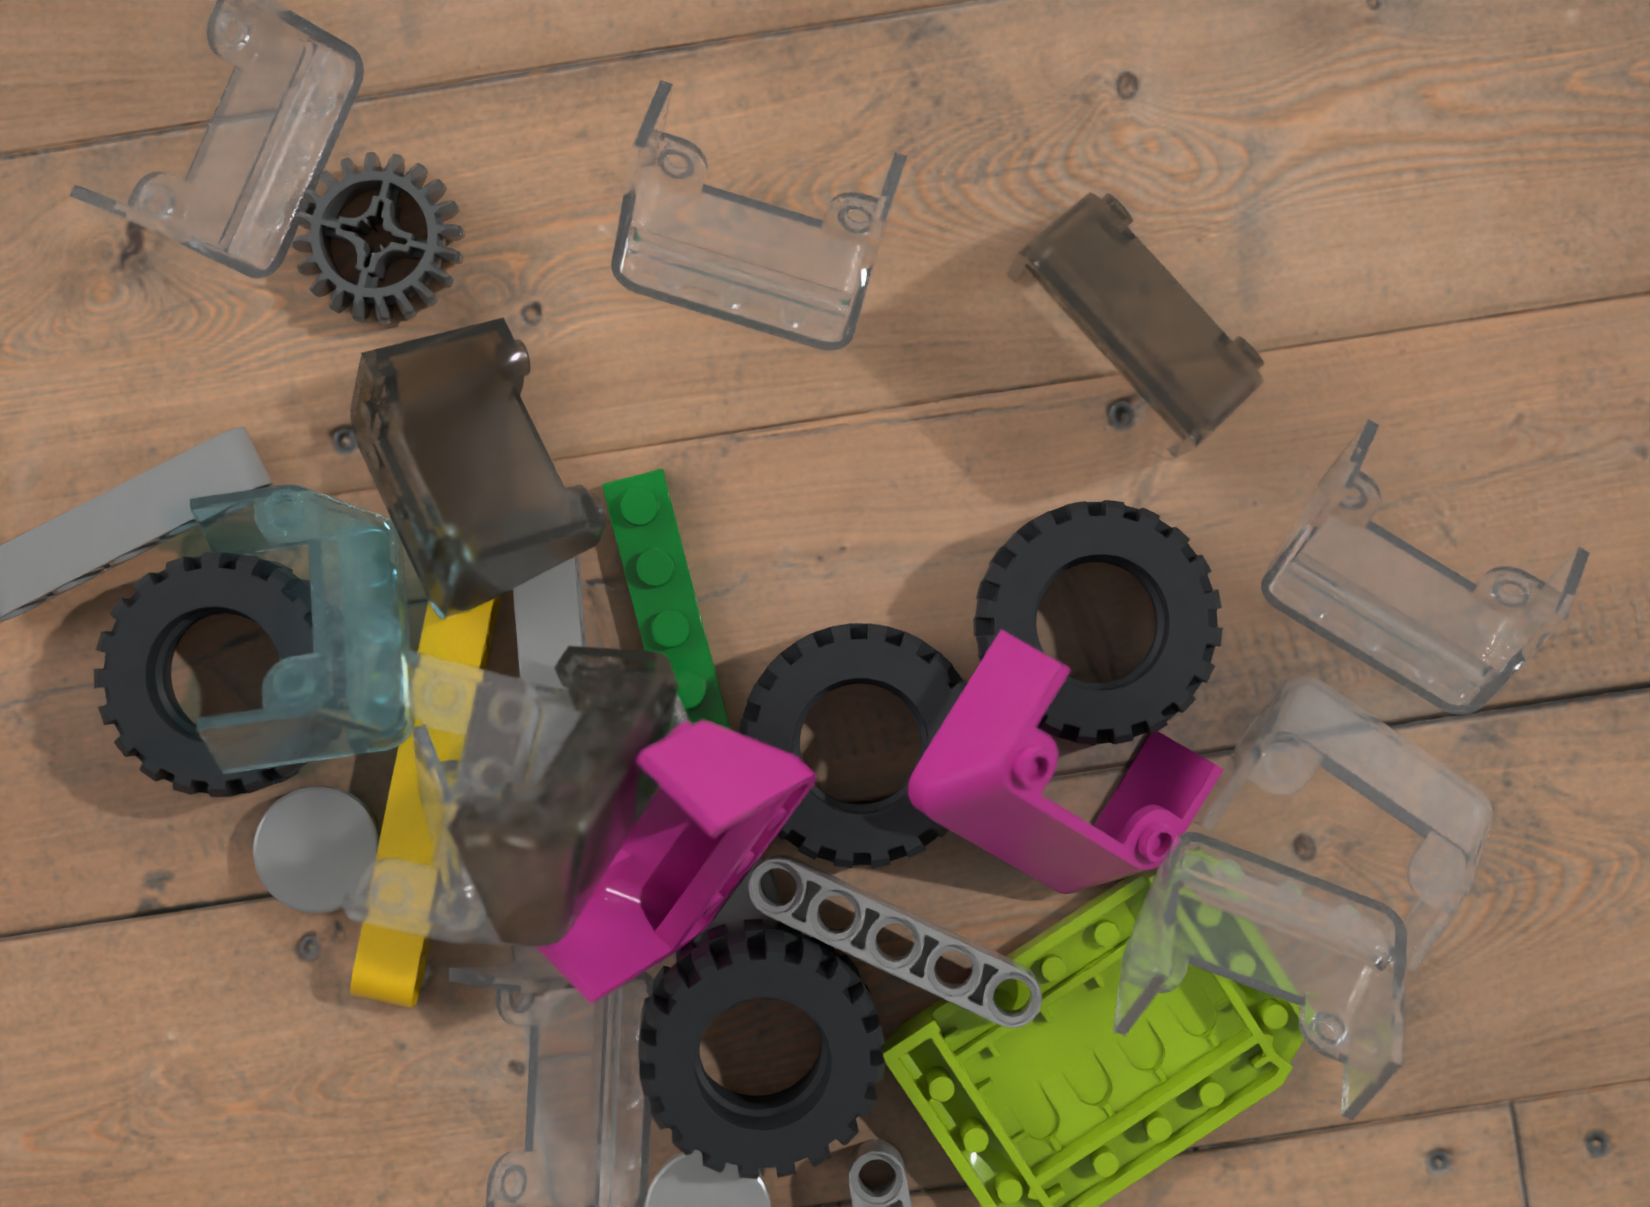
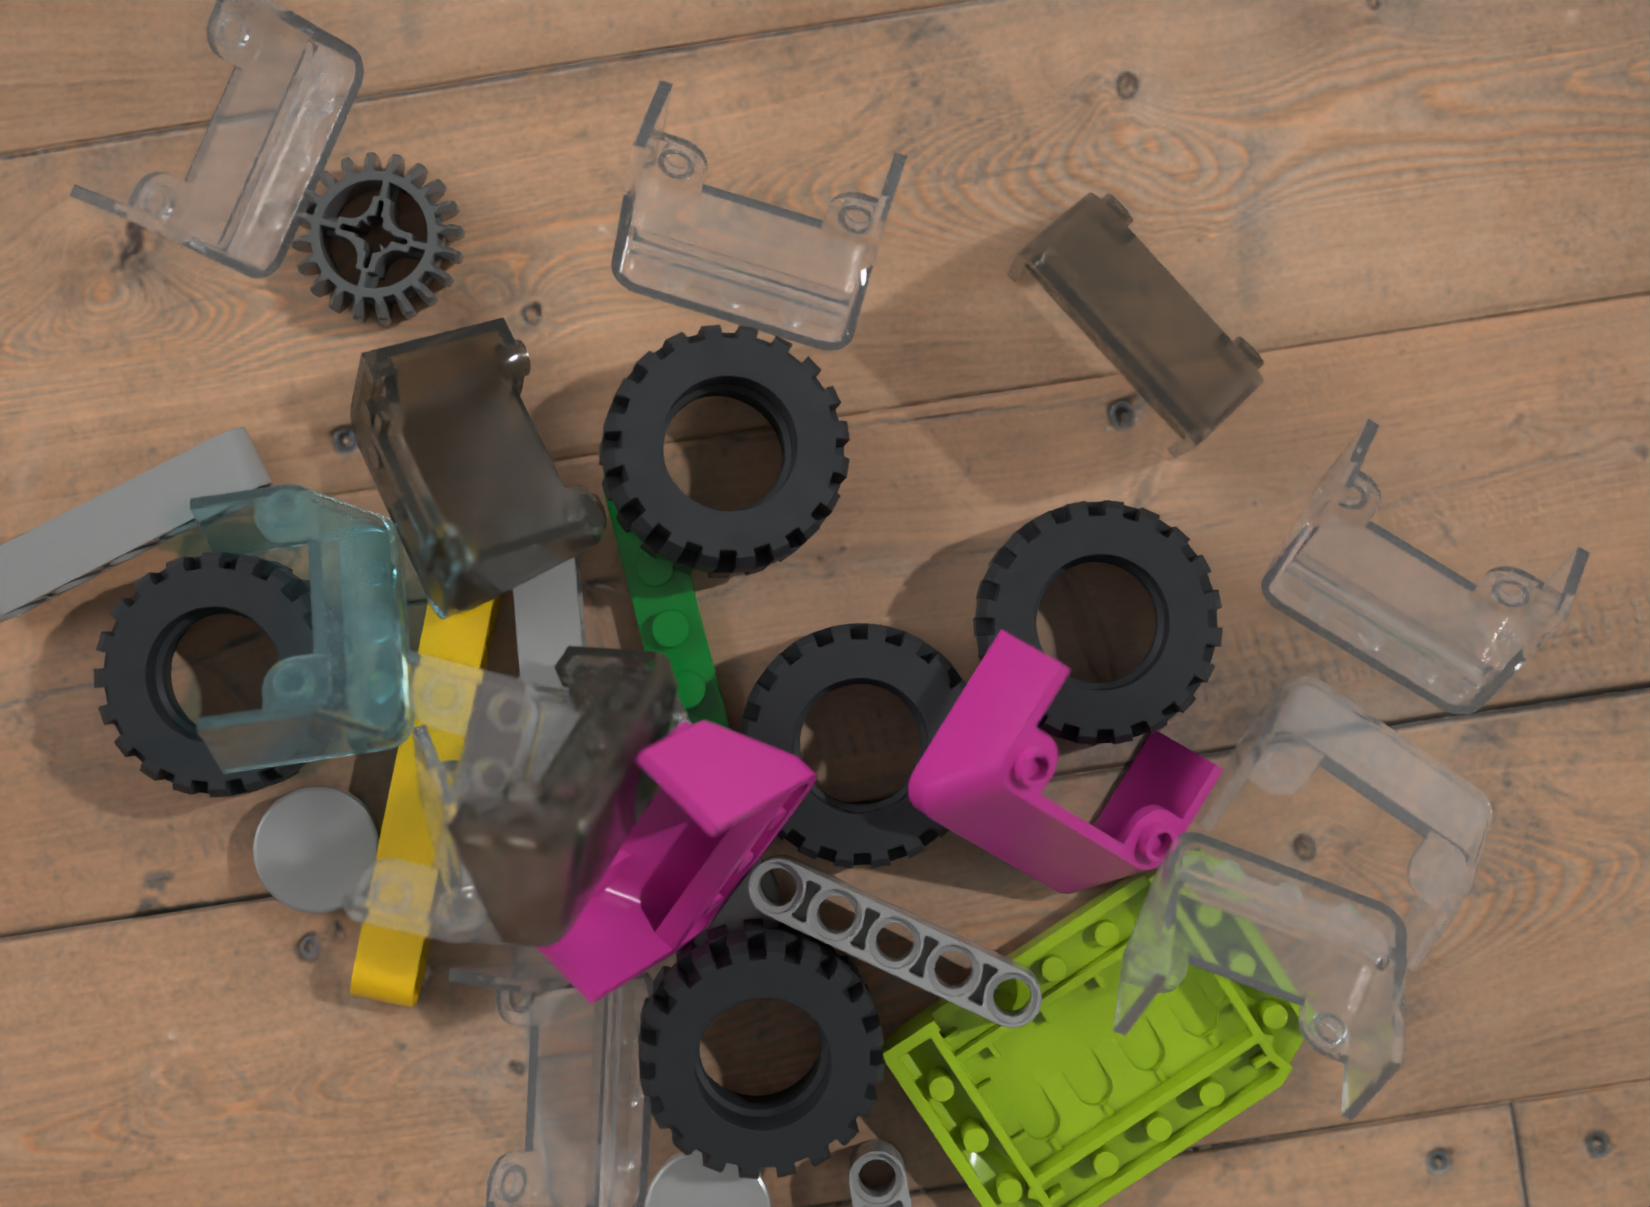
none -> black tyre [599,324,850,578]

